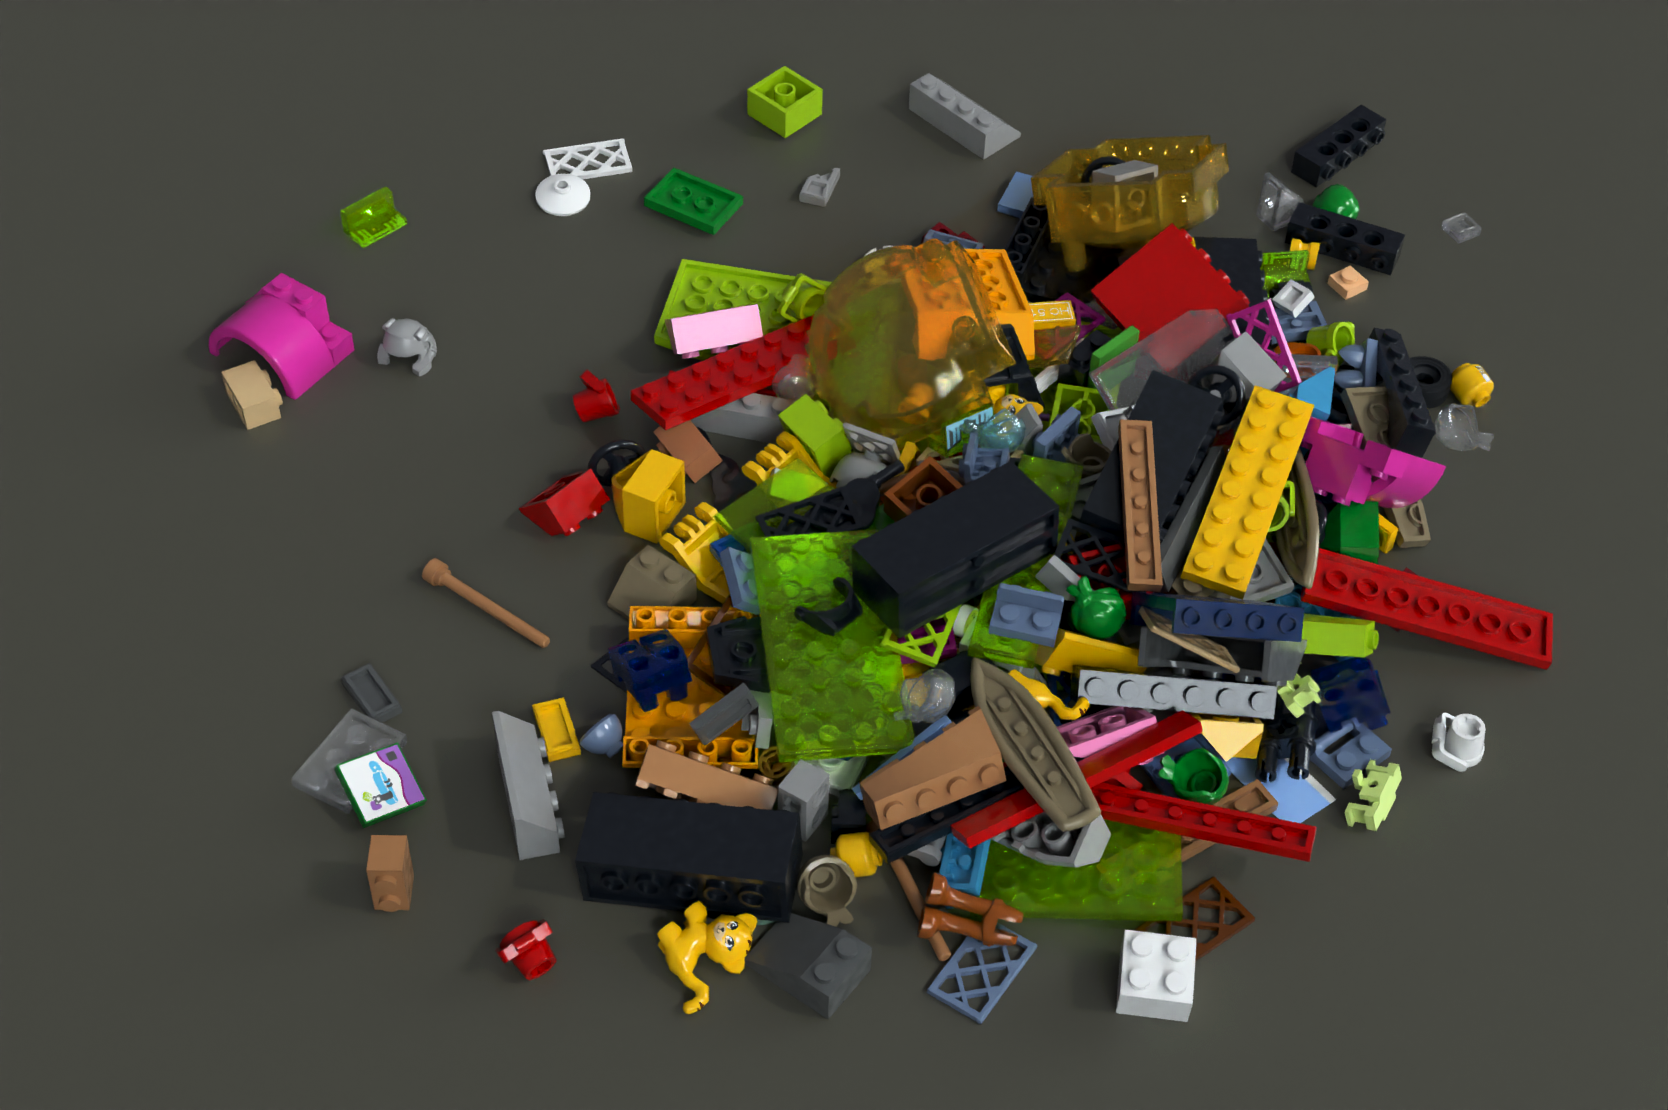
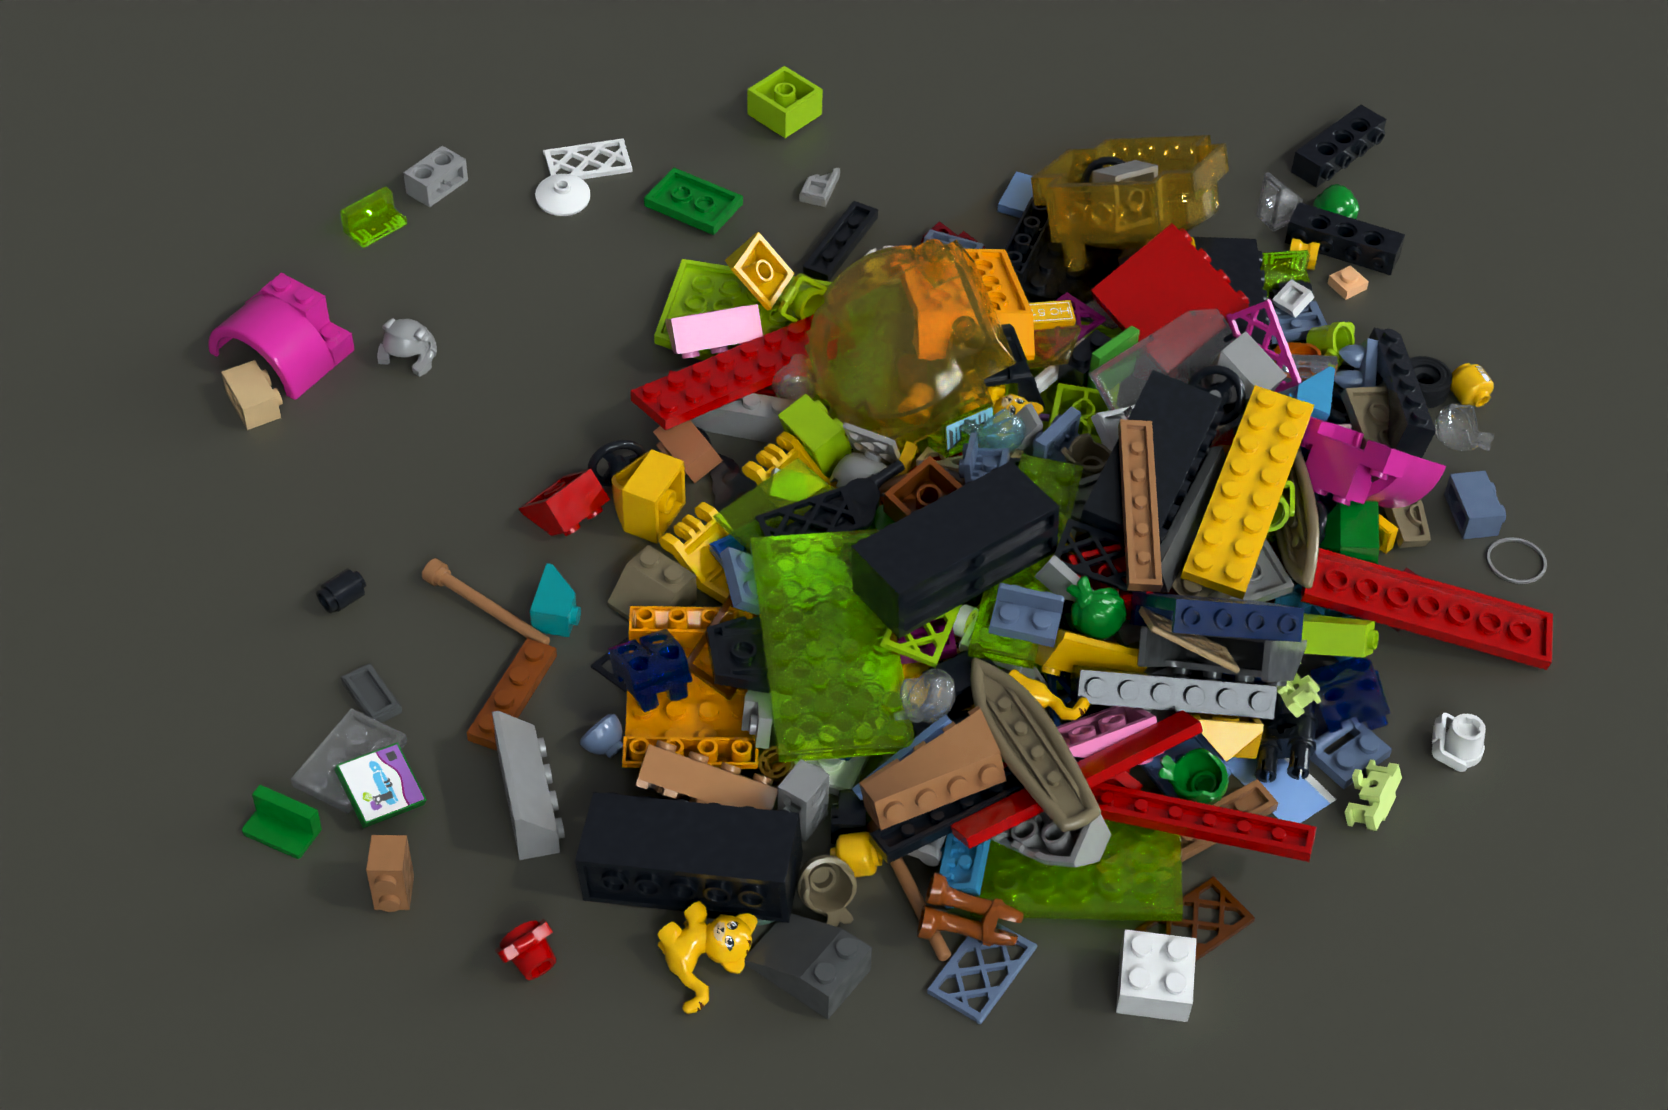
yellow tile [532,697,581,762] -> none
red piece [573,369,620,423] -> none
dark grey tile [689,682,758,746] -> none
black helmet [794,577,863,636] -> none
light grey slope [909,73,1021,160] -> none
clear tile [1441,212,1482,244] -> none
none -> green panel [242,785,322,859]
none -> black brick [316,569,366,613]
none -> light grey brick [403,145,468,208]
none -> dark orange plate [467,638,557,751]
none -> teal slope [530,563,581,637]
none -> yellow slope [725,232,795,311]
none -> black plate [803,201,878,282]
none -> sand blue brick [1444,471,1506,539]
none -> light grey piece [1486,537,1547,584]

